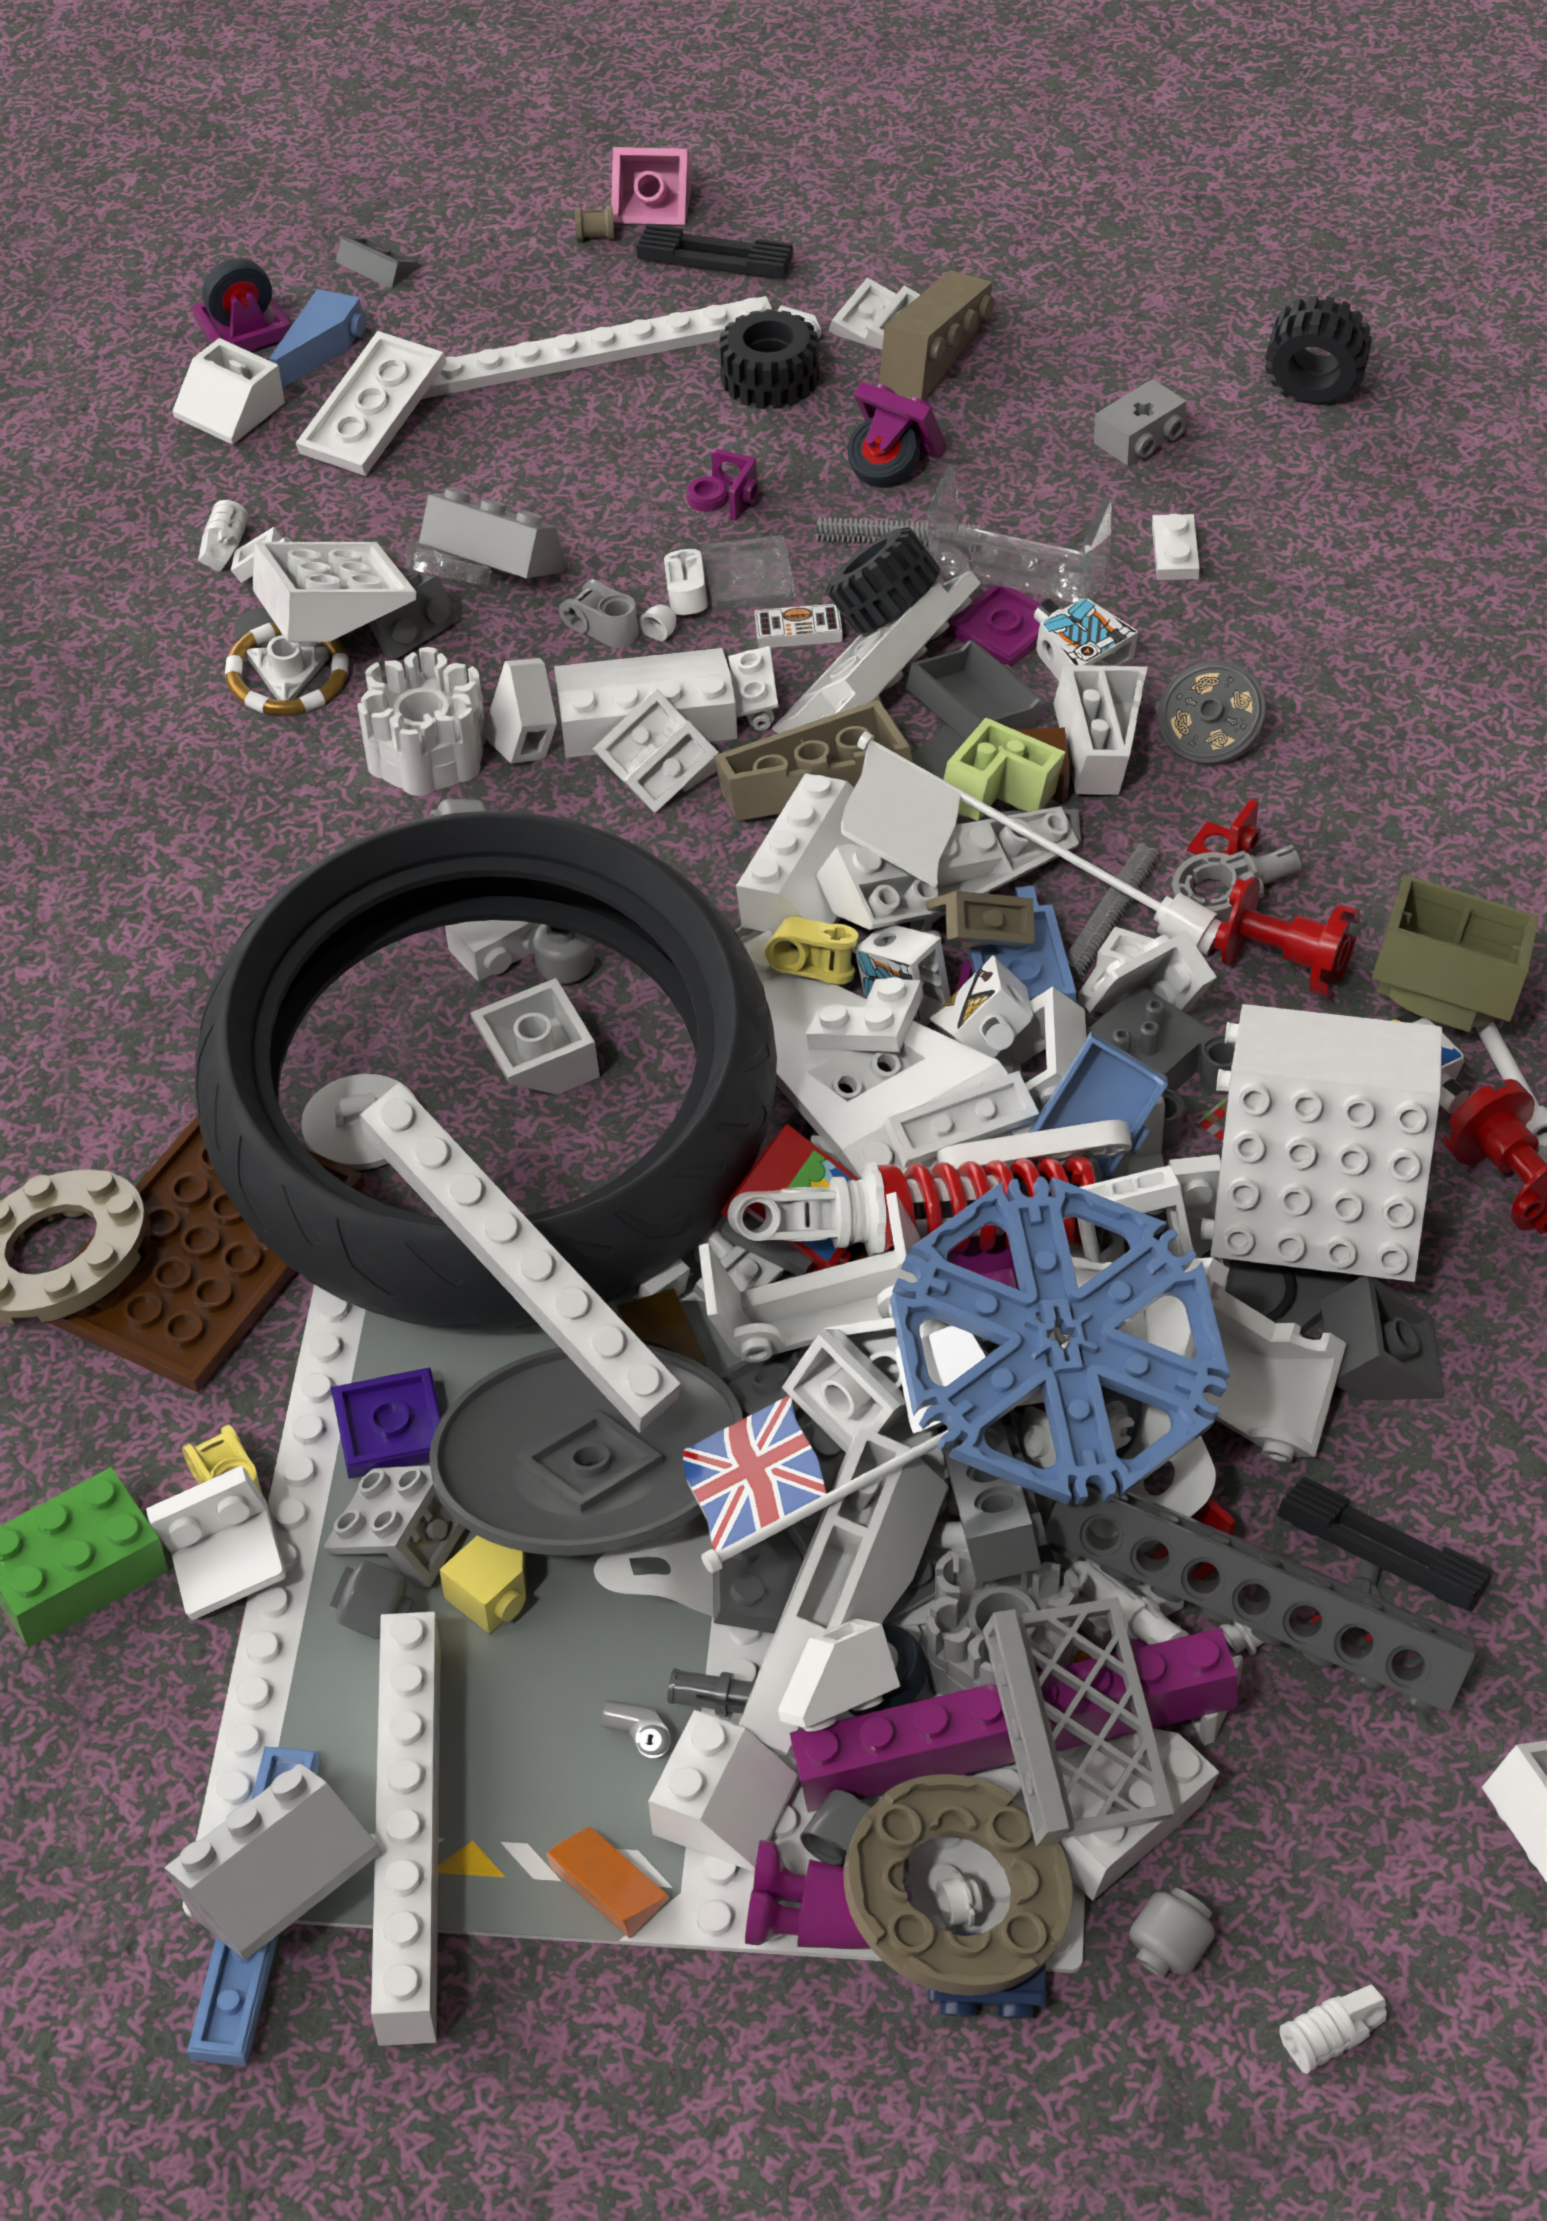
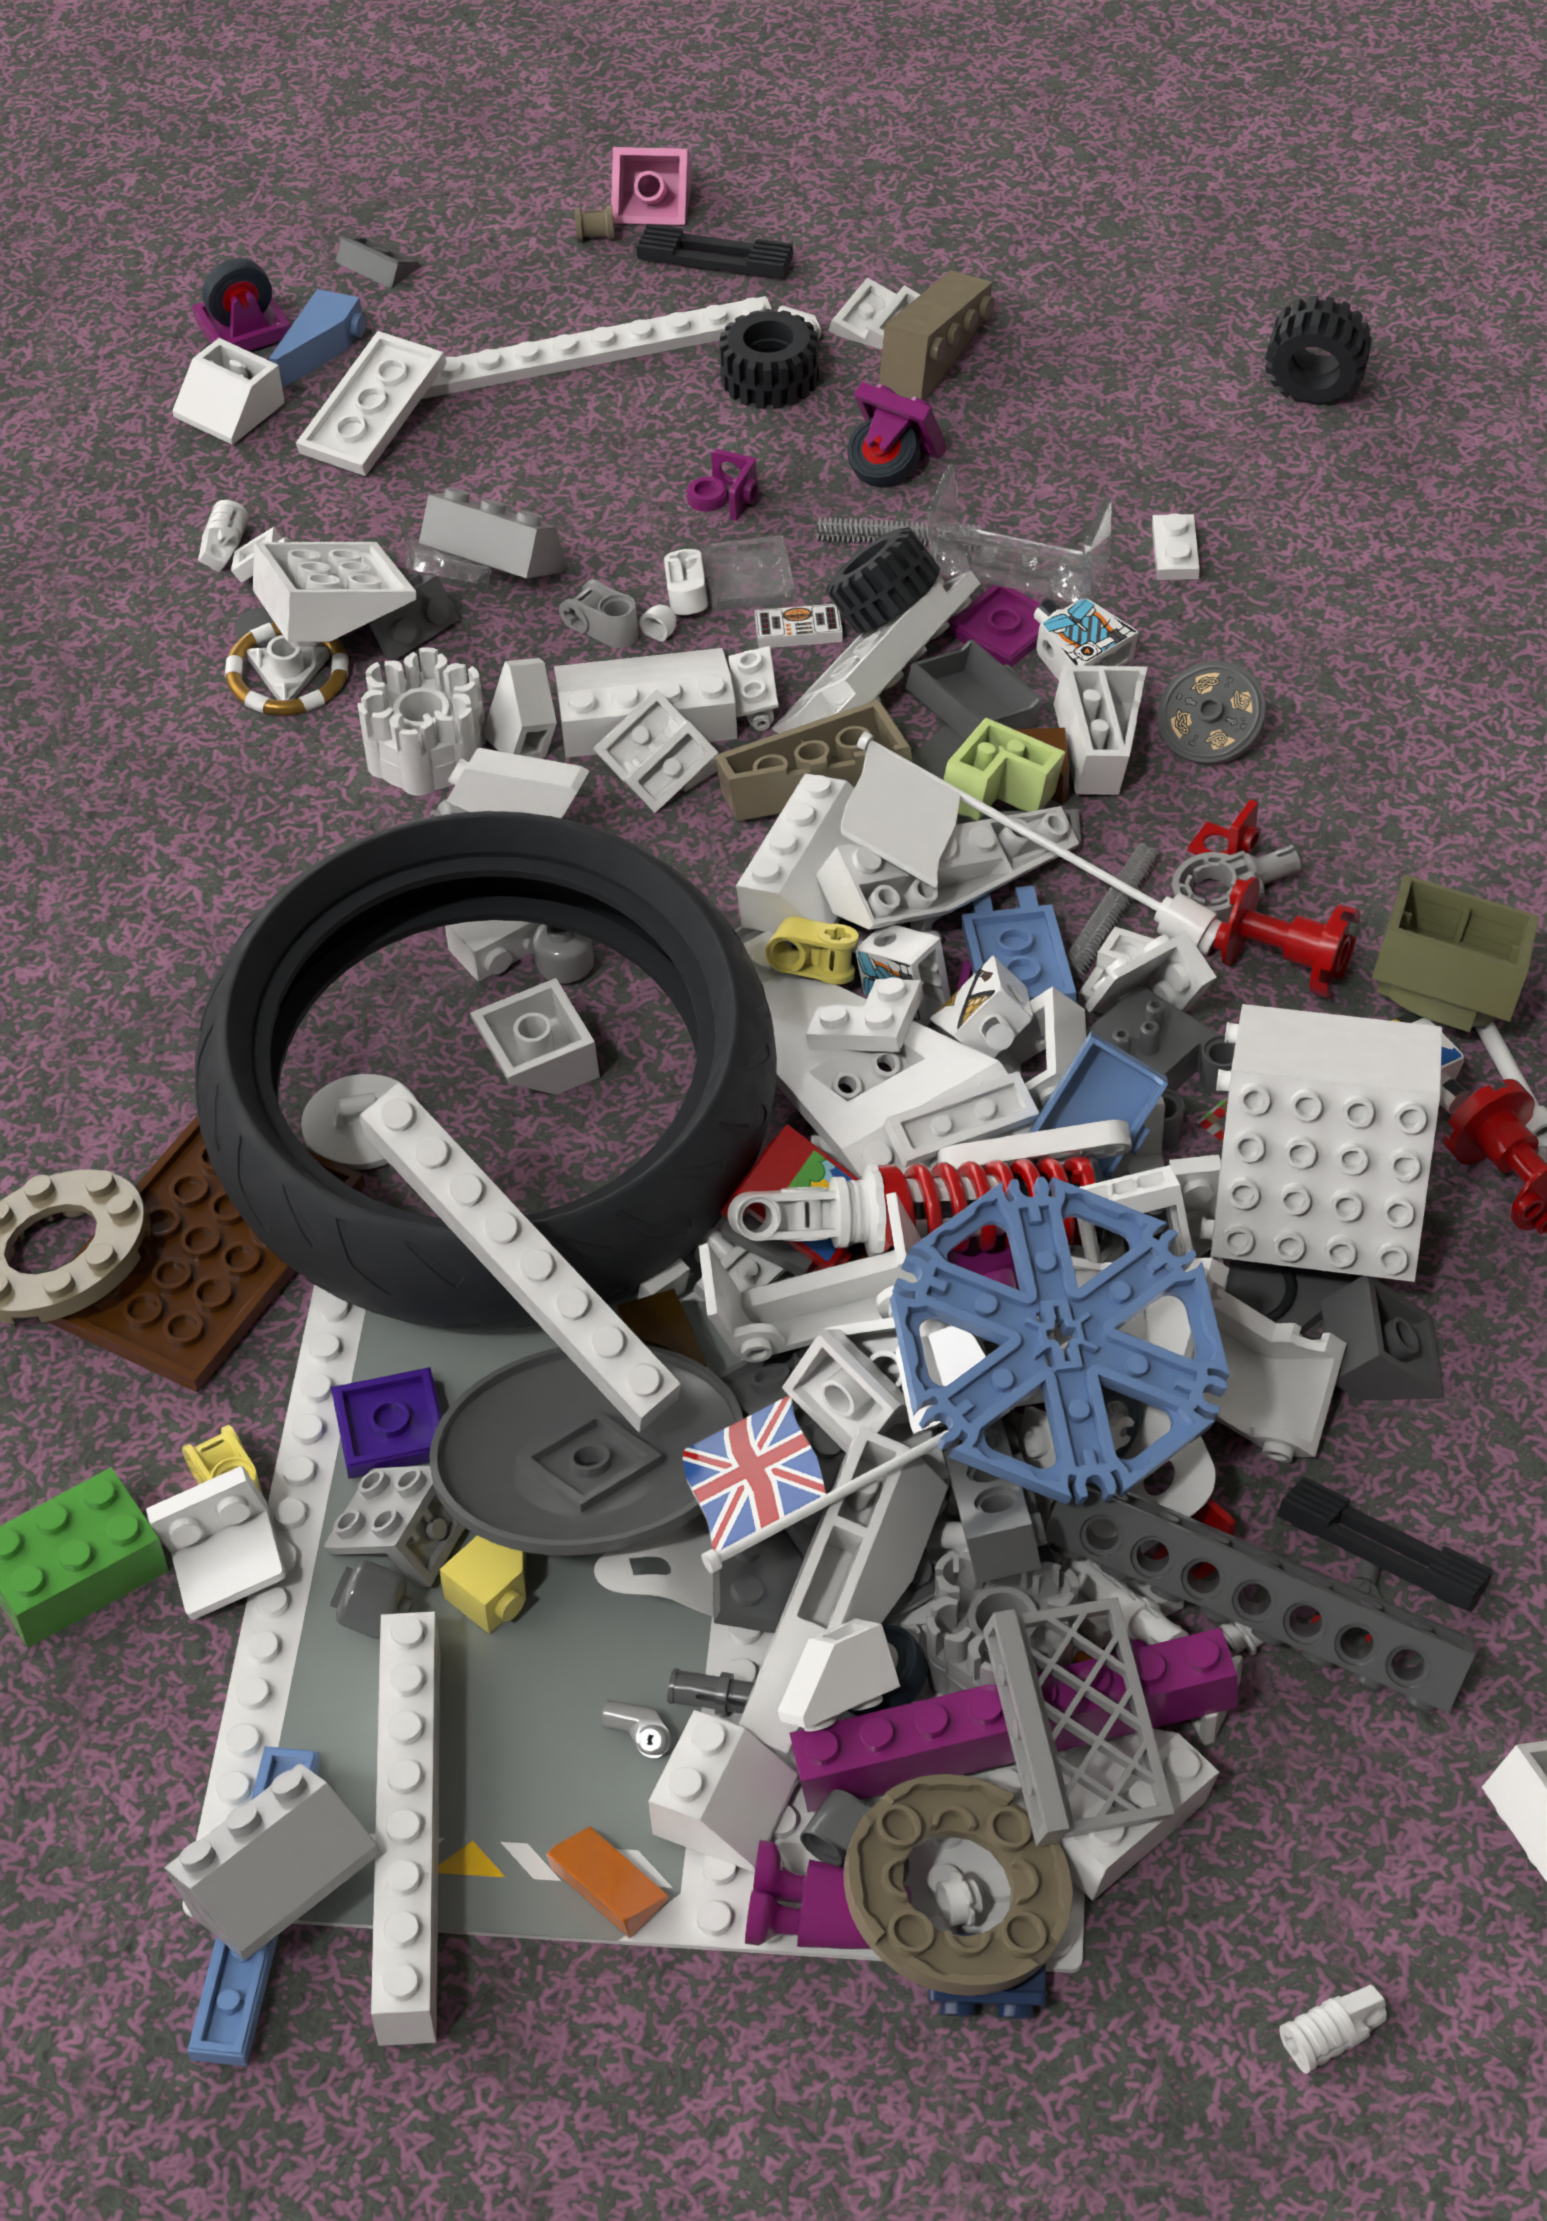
dark tan panel [926,891,1035,949] -> none
light grey brick [1094,379,1187,466] -> none
light grey head [1129,1888,1215,1978] -> none
none -> white slope [446,748,589,818]

